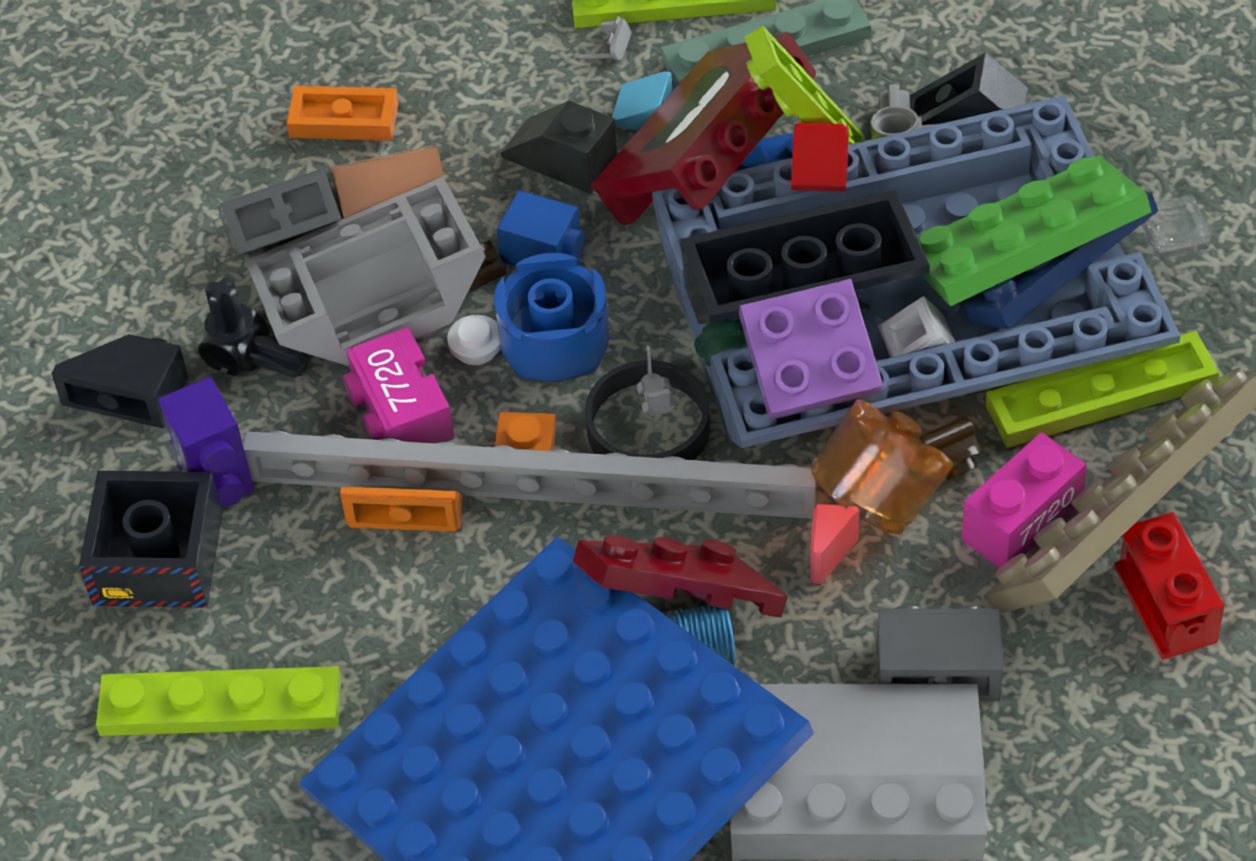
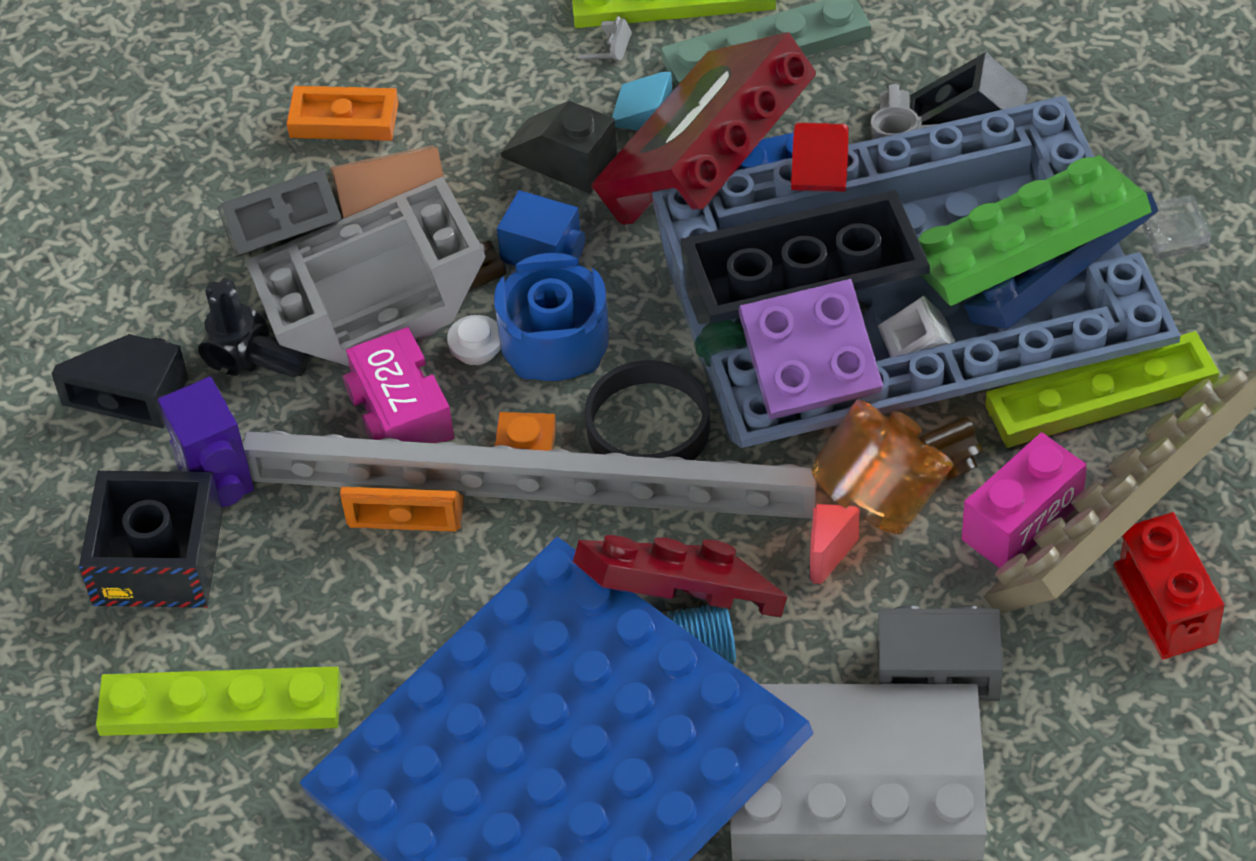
light grey piece [636,346,677,416] -> none
lime plate [744,25,866,145] -> none

